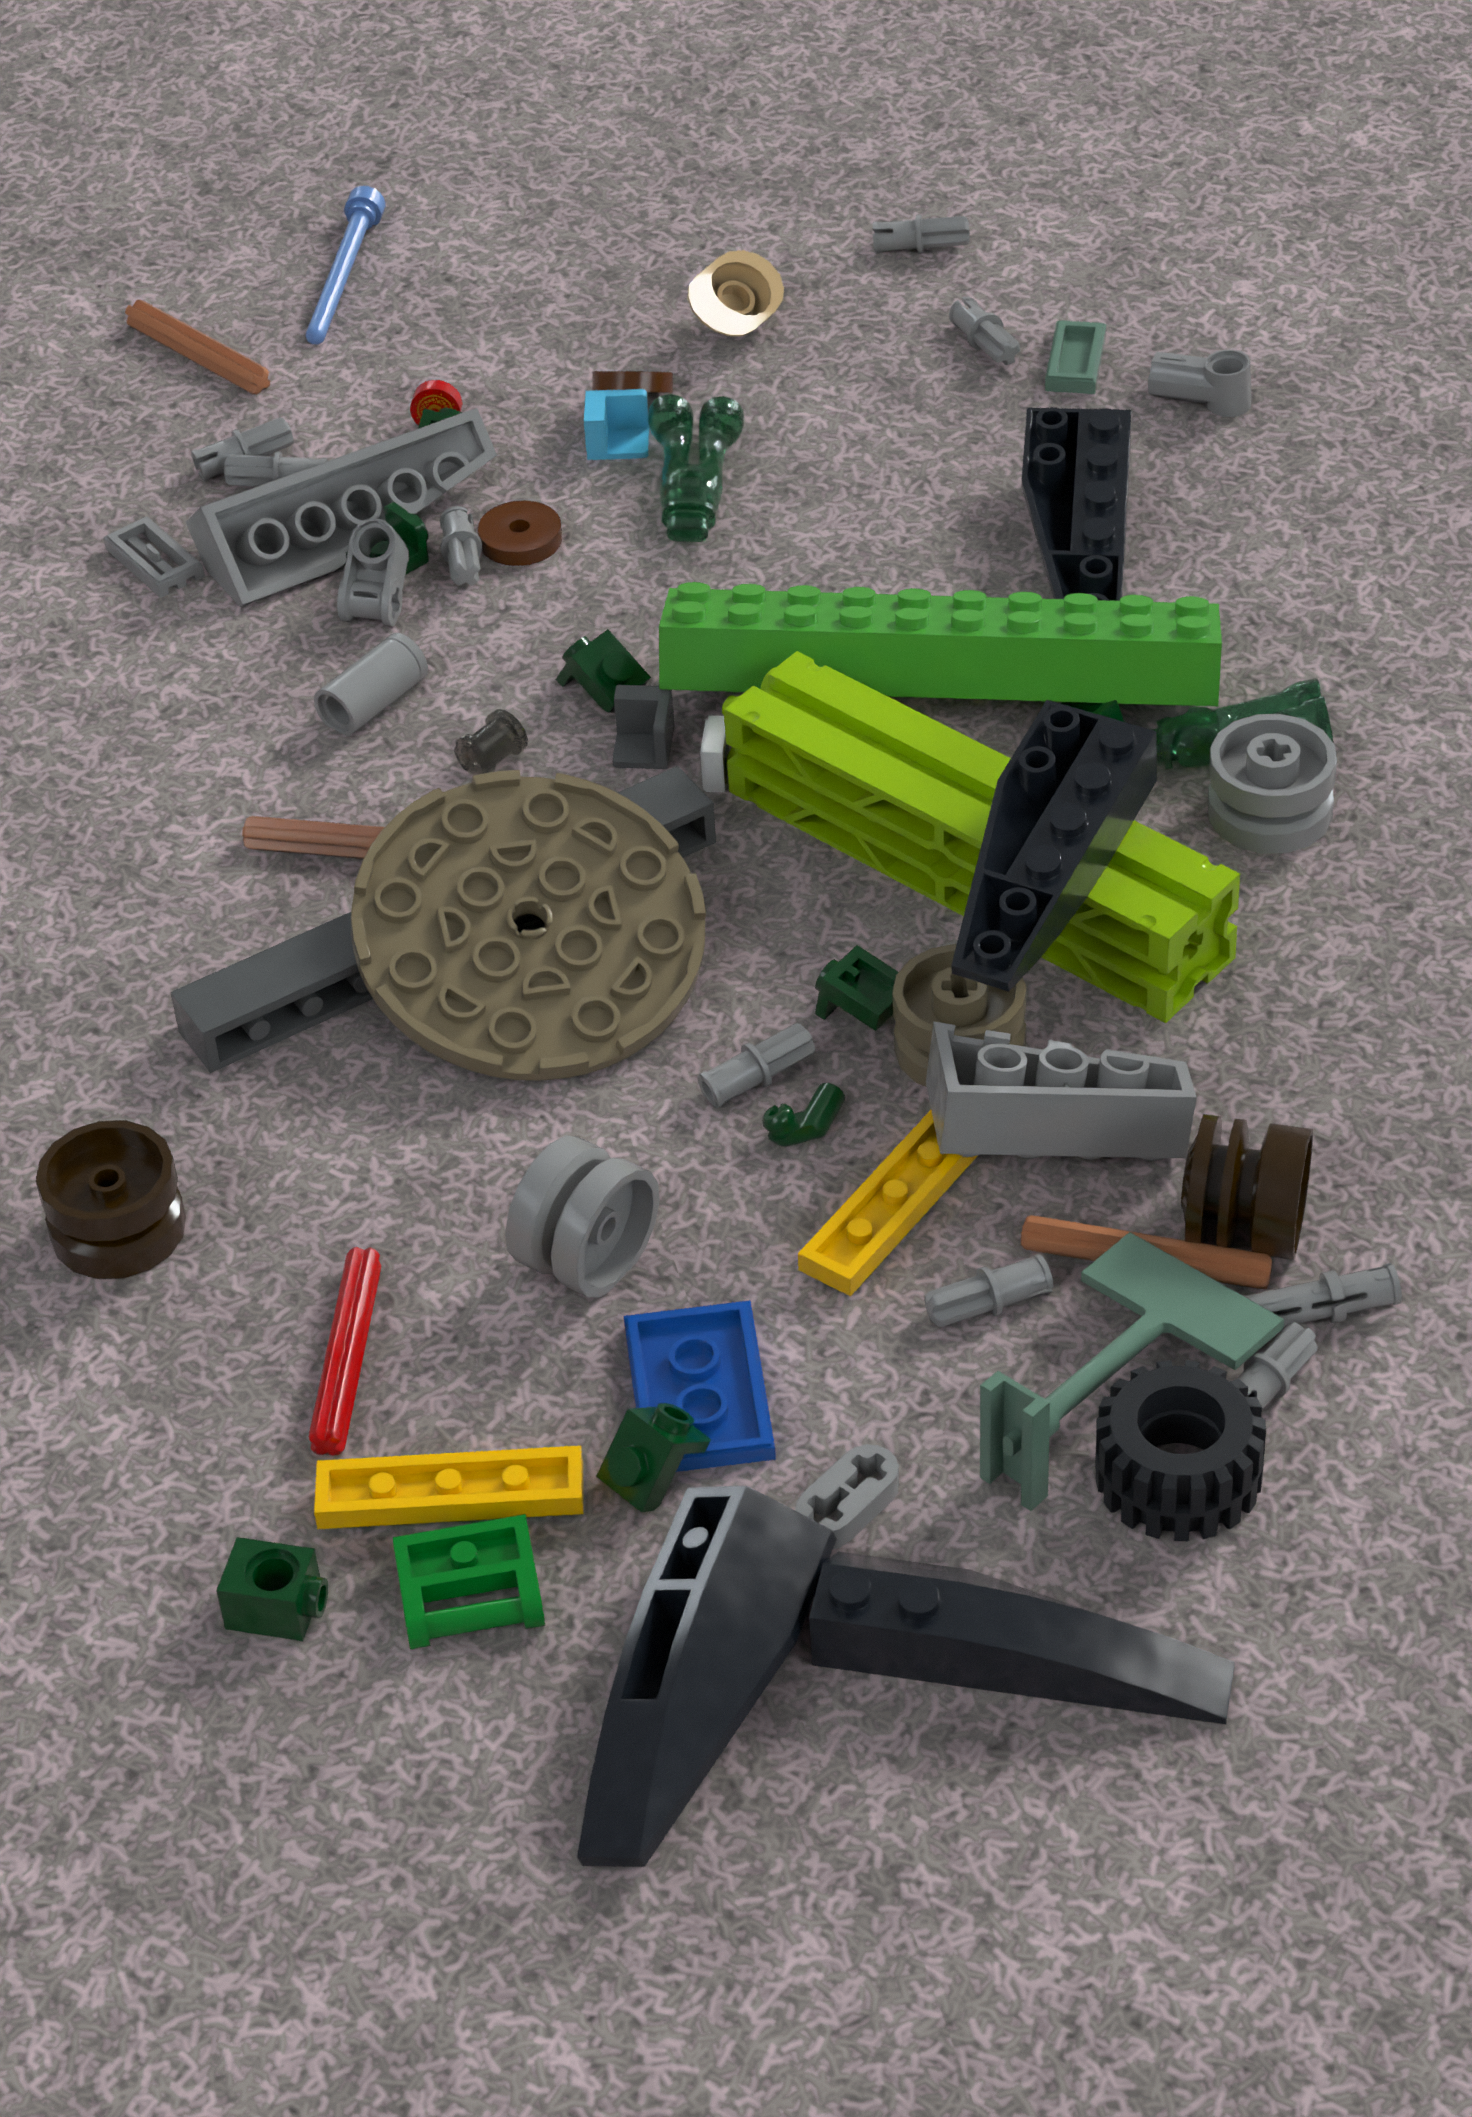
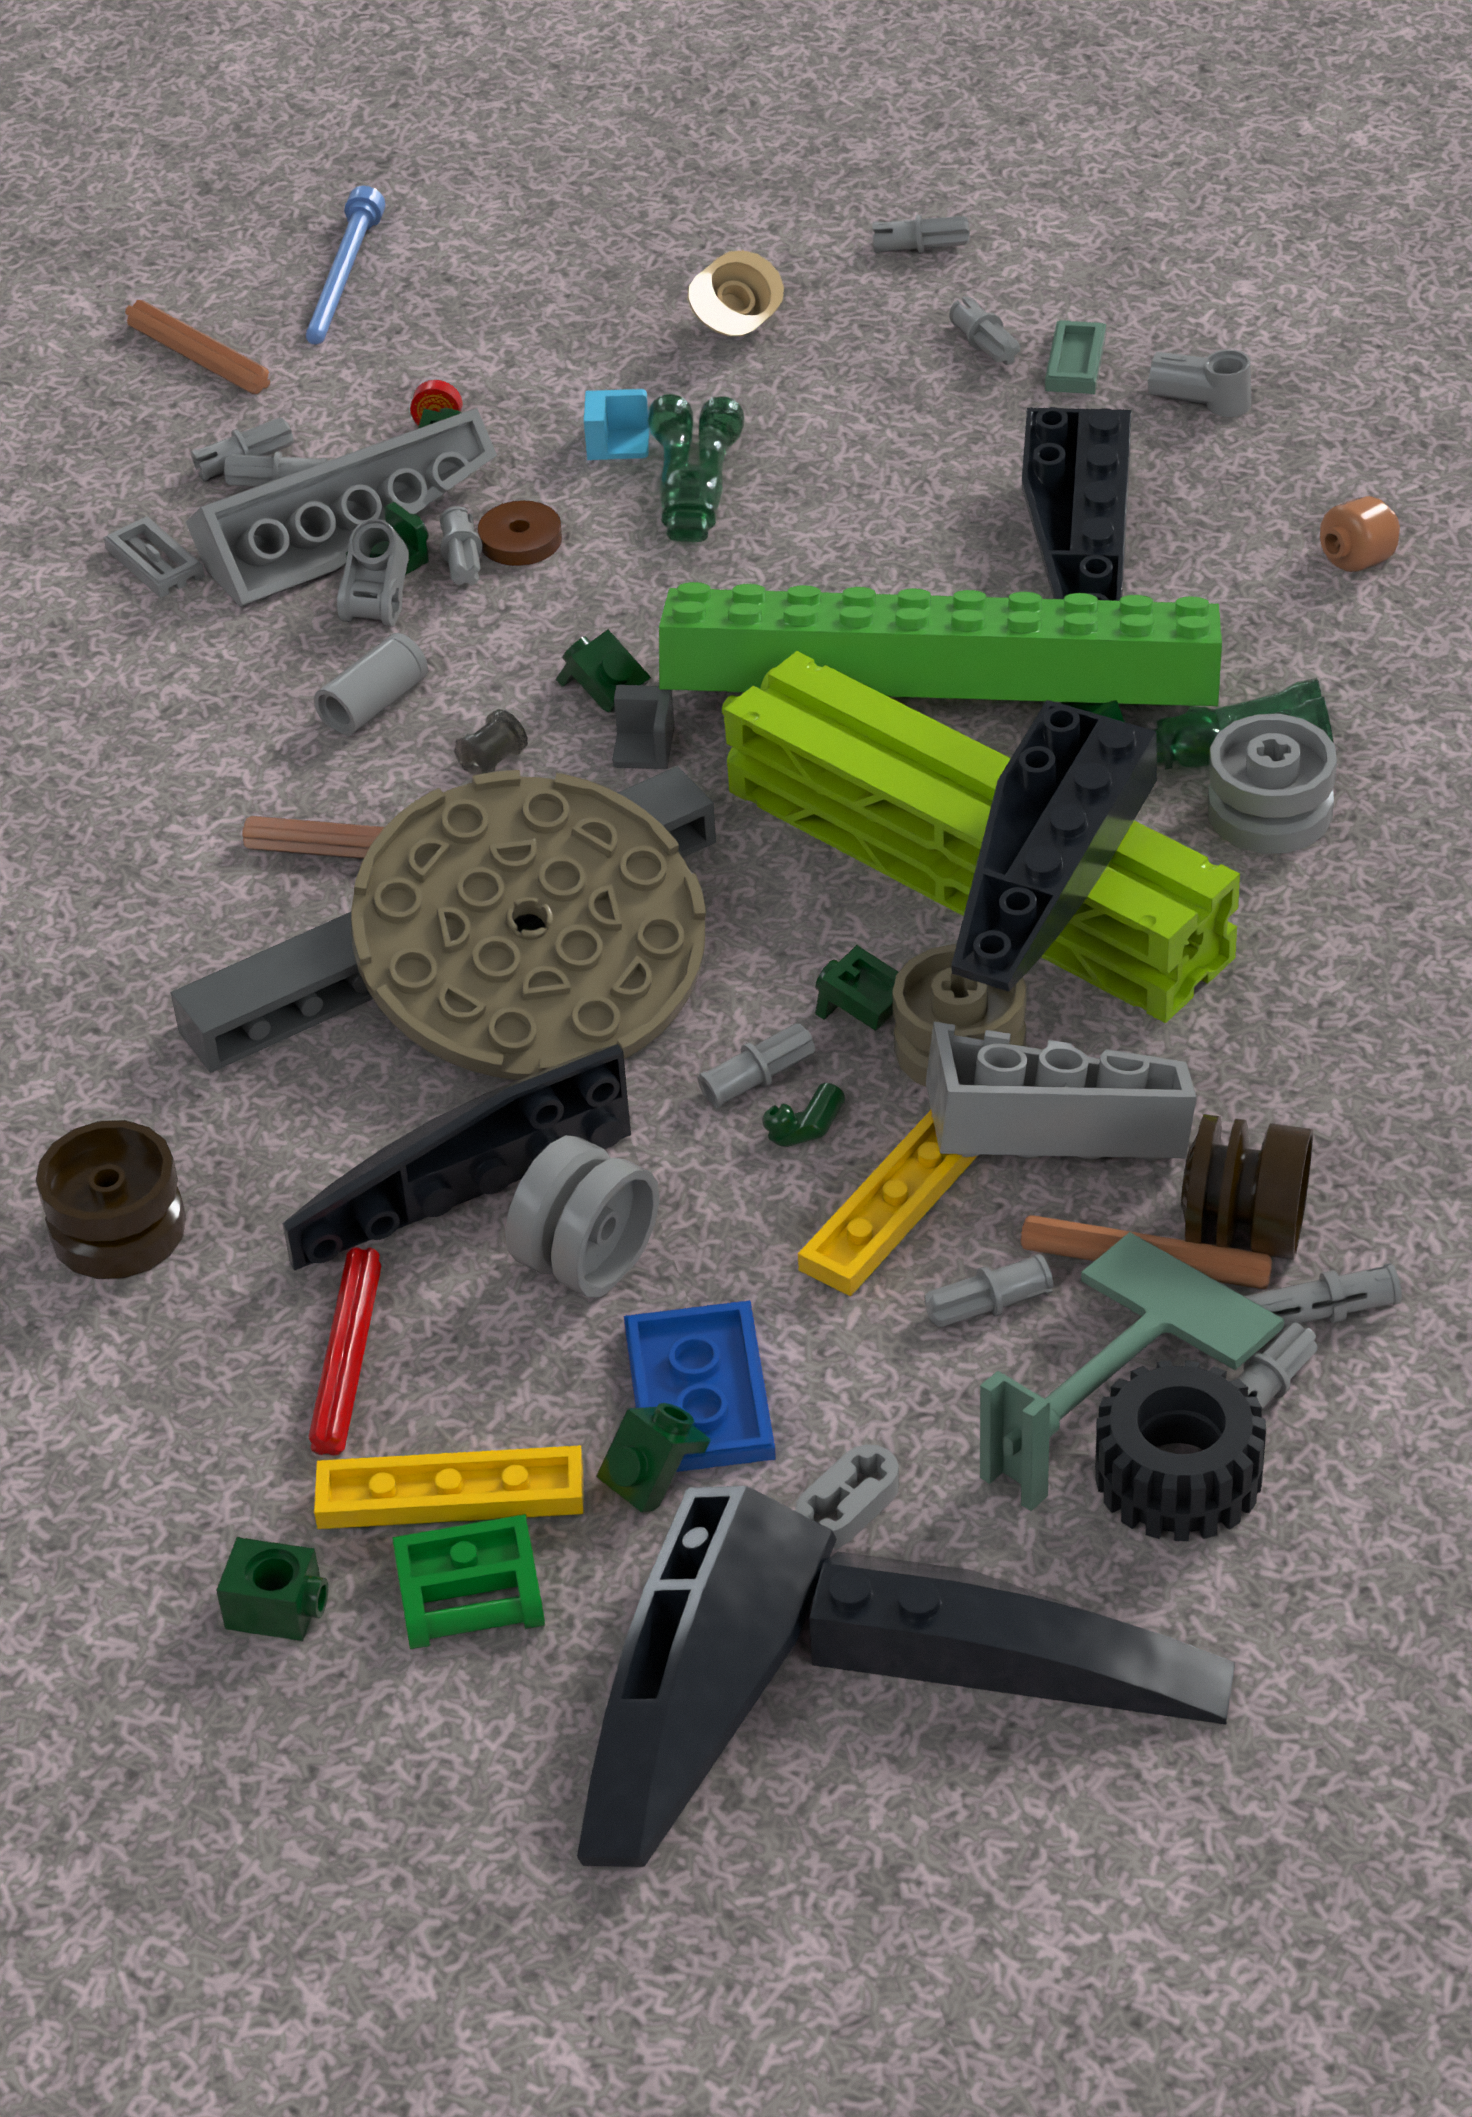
reddish brown piece [592,371,673,393] -> none
white tile [700,715,730,792] -> none
none -> black wedge [282,1044,631,1270]
none -> nougat head [1320,496,1400,572]

